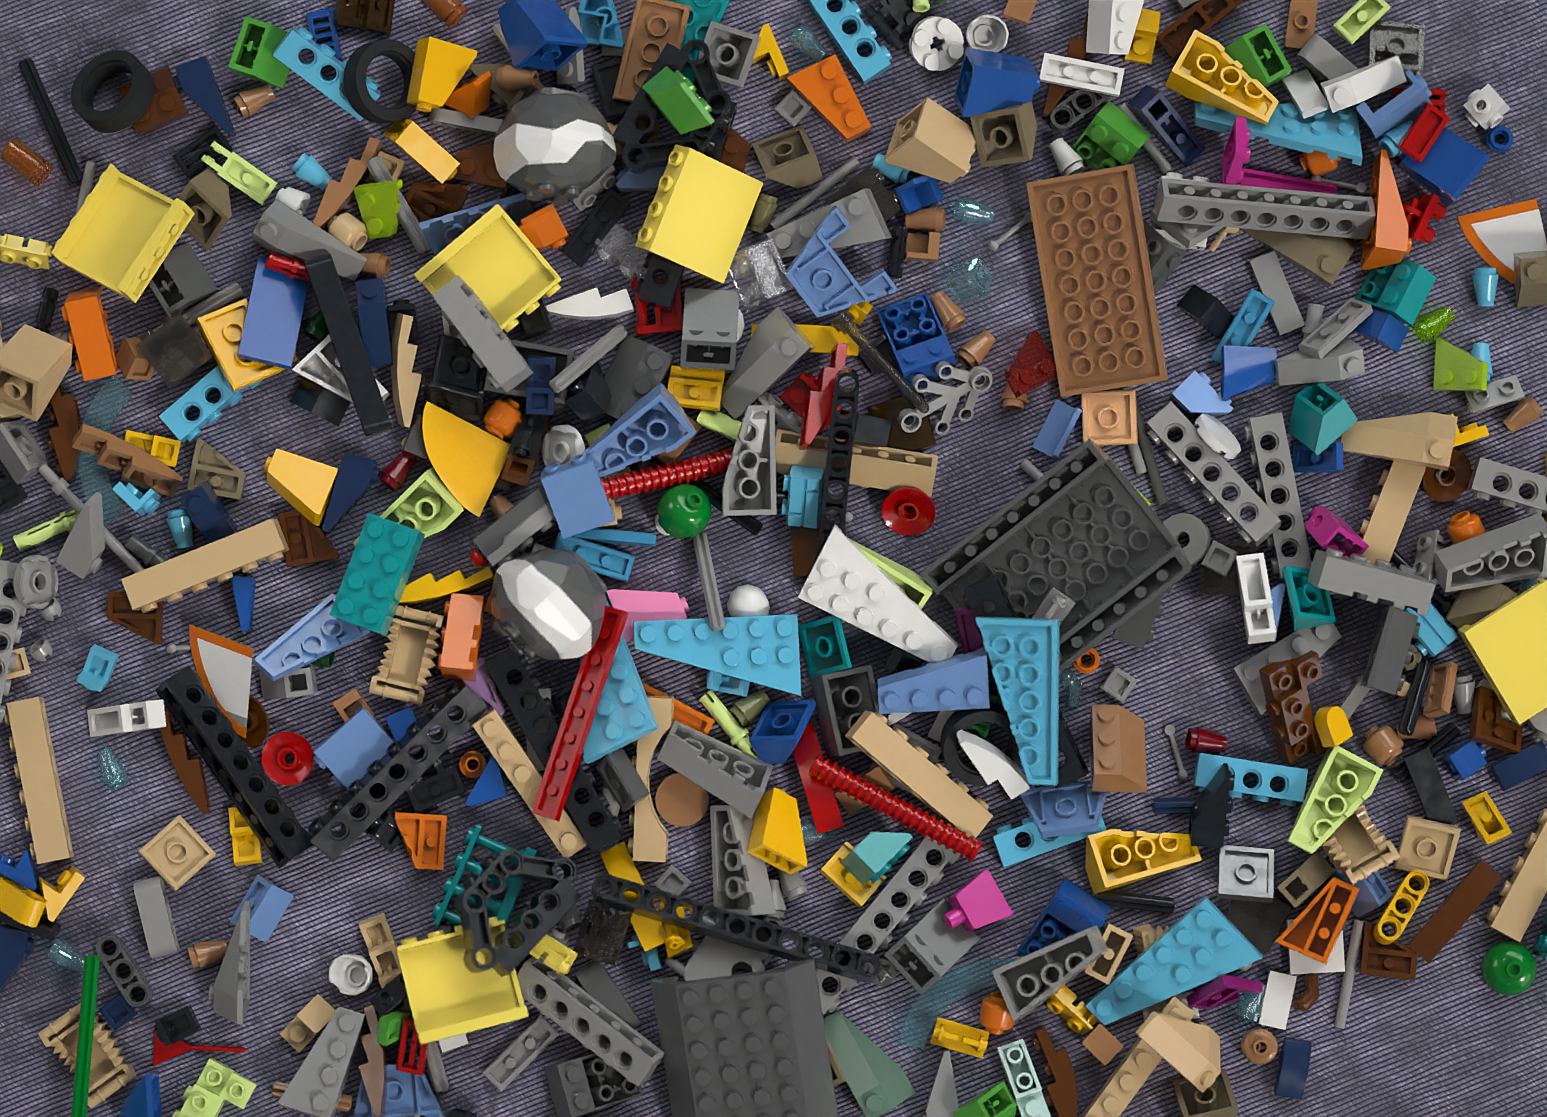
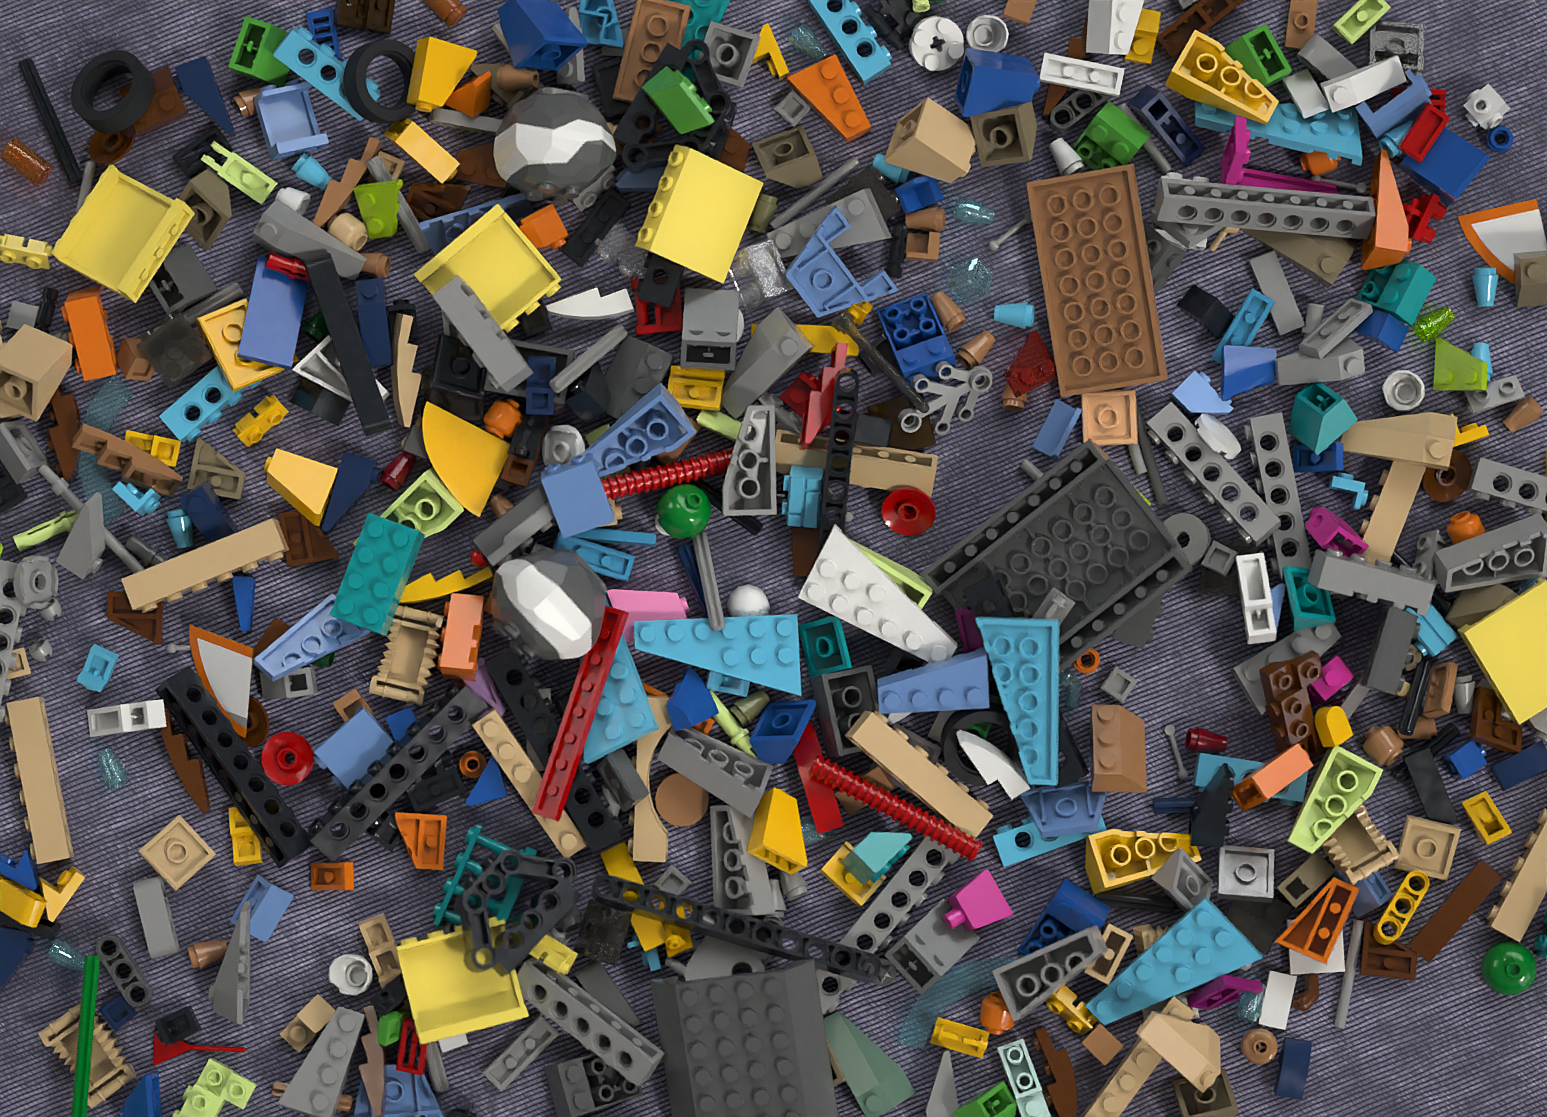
none -> light grey tile [6,301,39,330]
none -> reddish brown dish [88,124,136,165]
none -> yellow hinge [233,394,289,448]
none -> reddish brown slope [252,618,291,667]
none -> medium blue panel [253,79,329,161]
none -> orange slope [311,862,354,890]
none -> blue slope [666,667,719,731]
none -> dark blue axle [676,543,709,618]
none -> medium azure cone [994,302,1034,329]
none -> light grey slope [1151,848,1213,913]
none -> orange slope [1229,743,1314,812]
none -> dark pink torso [1306,653,1355,706]
none -> medium azure bracket [1328,472,1368,511]
none -> white hair [1382,370,1425,411]

